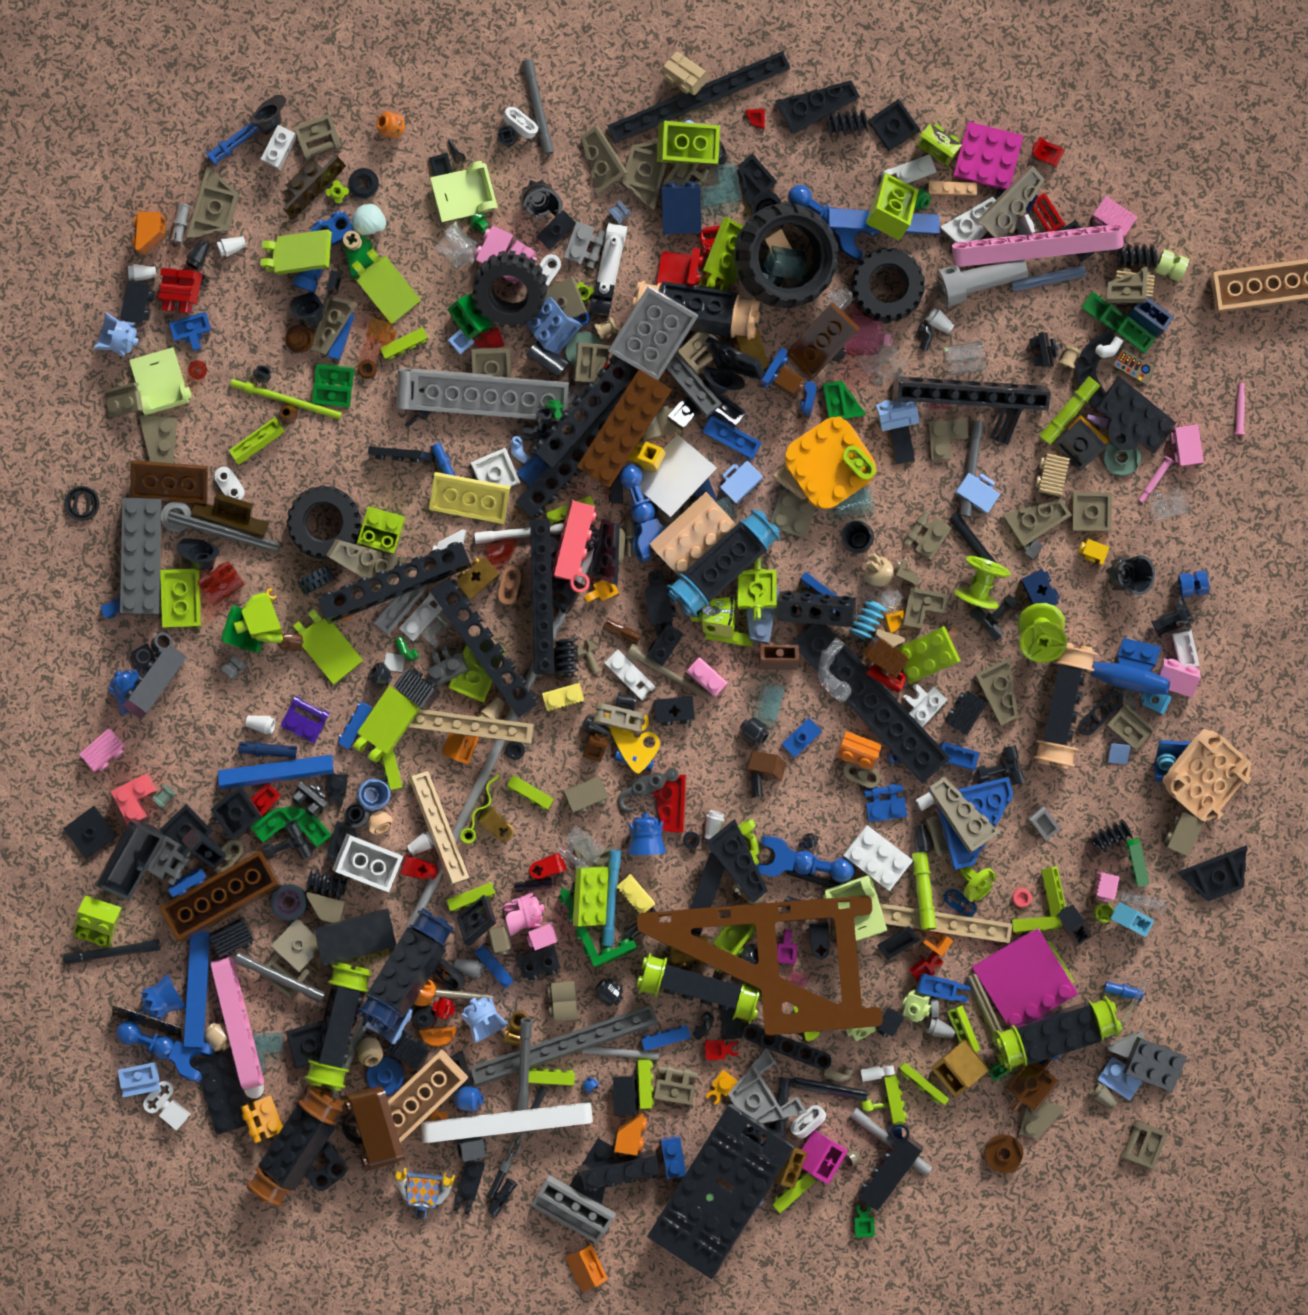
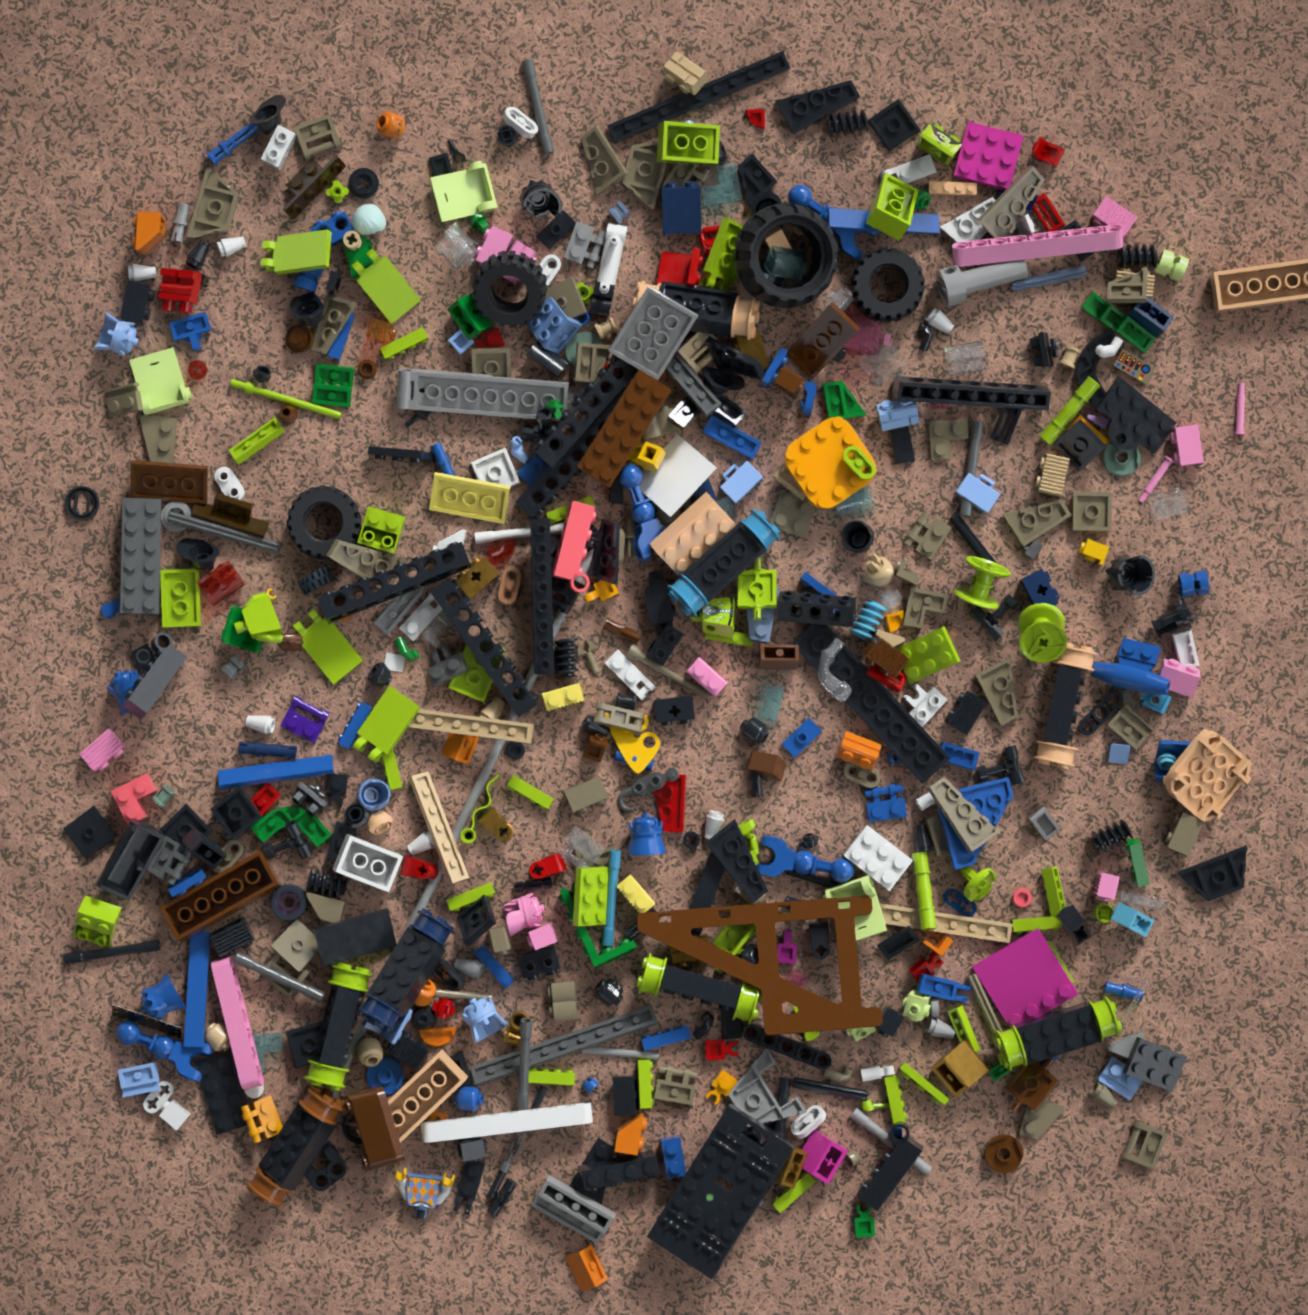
black brick [394,668,441,710] -> none

